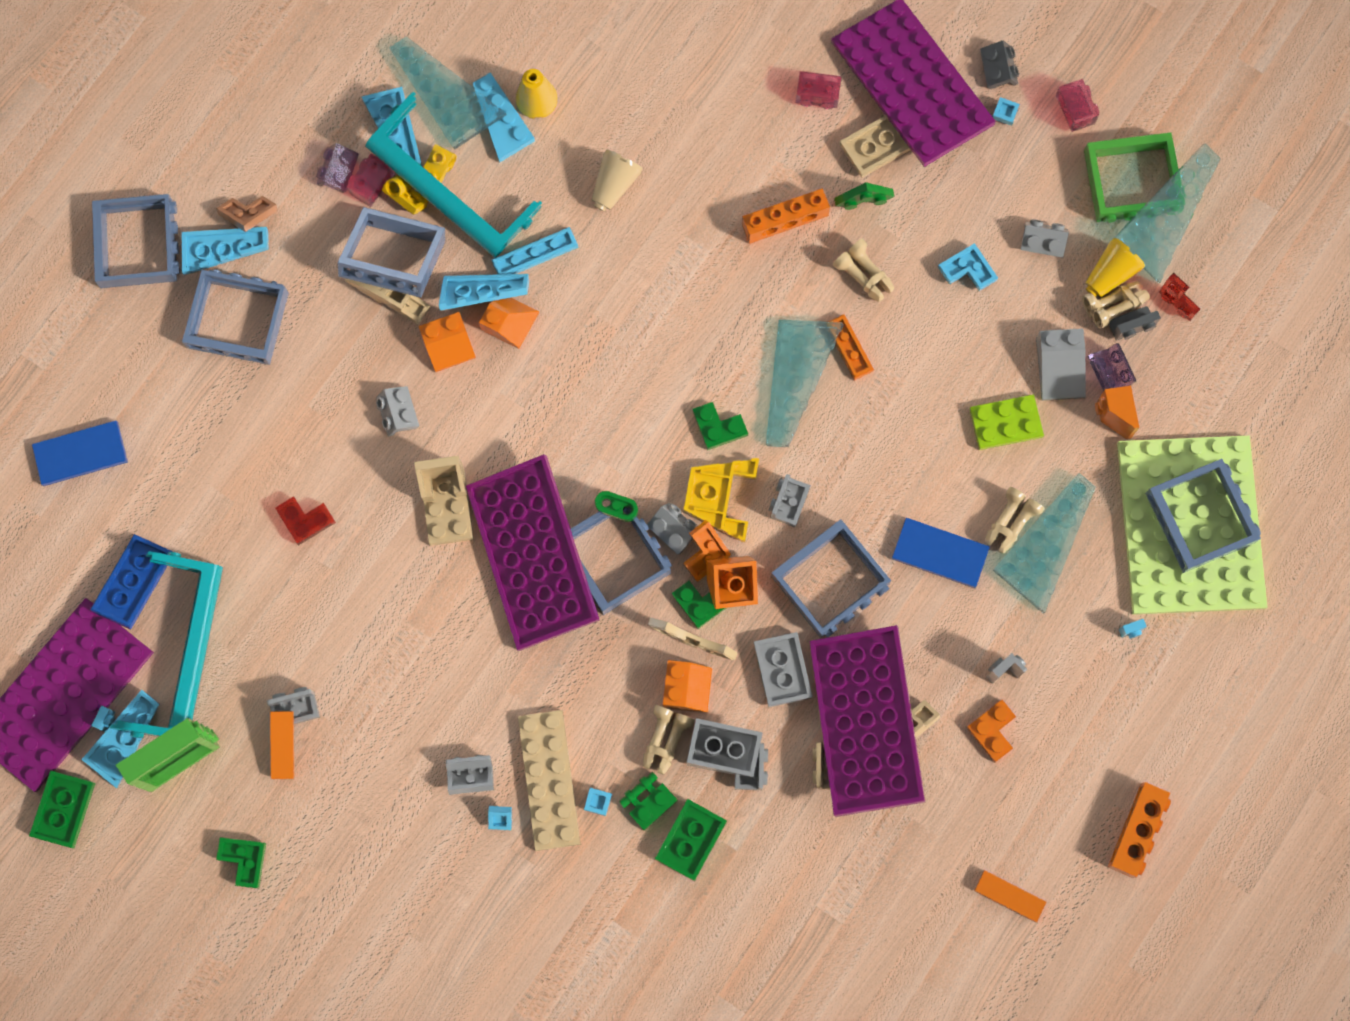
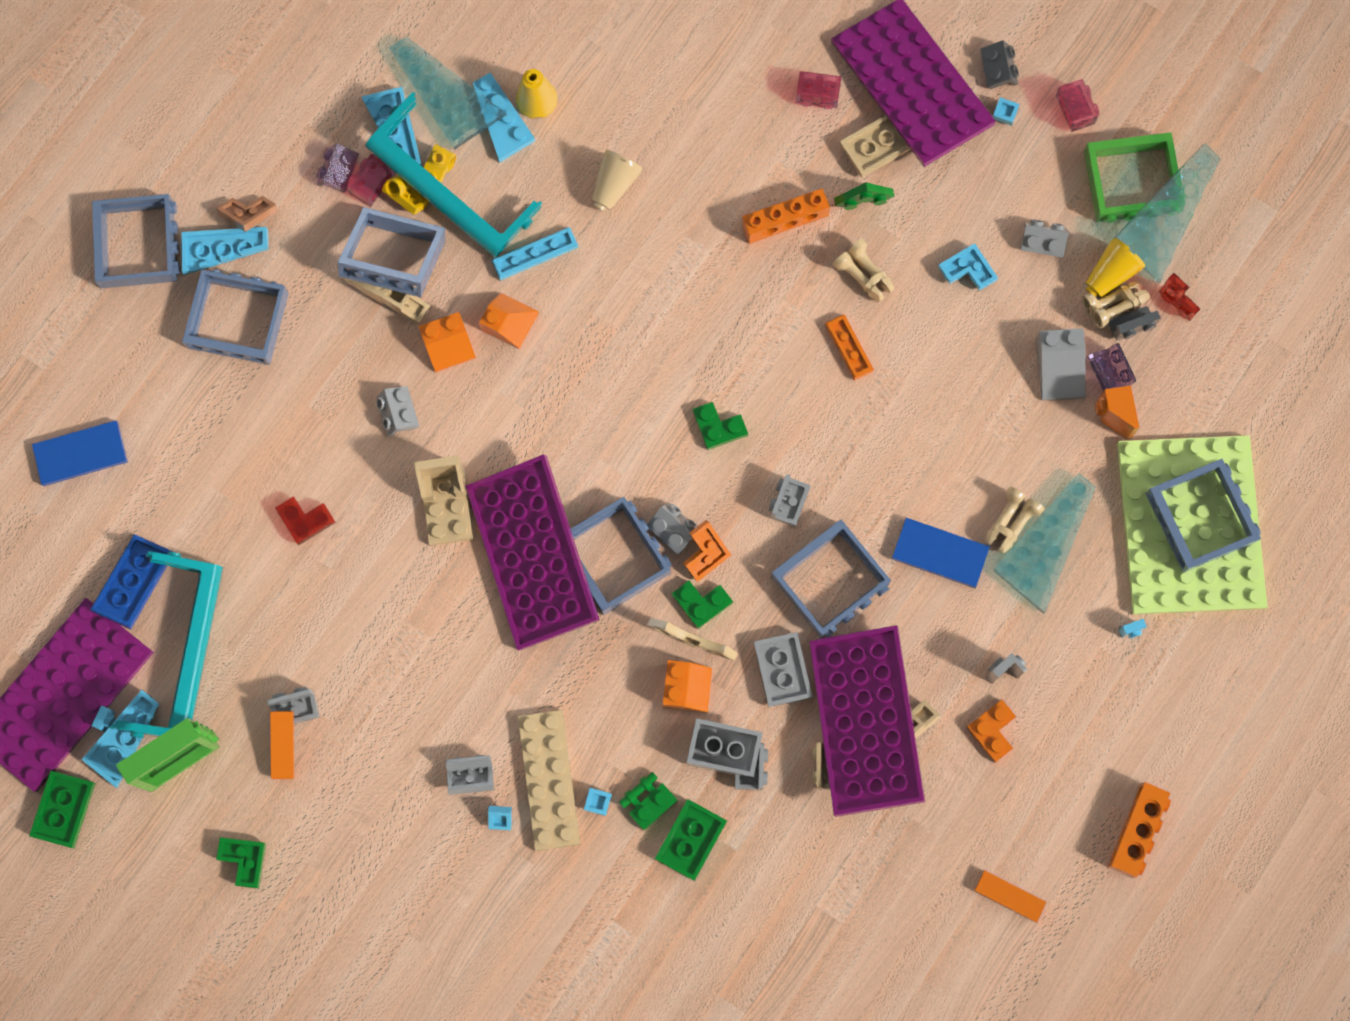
medium azure wing [439,274,529,311] -> none
green plate [595,491,638,522] -> none
tan piece [643,705,695,774] -> none
yellow wing [684,458,759,542] -> none
orange slope [706,556,758,609] -> none
clear light blue wing [766,320,844,447] -> none
lime plate [969,395,1044,450] -> none

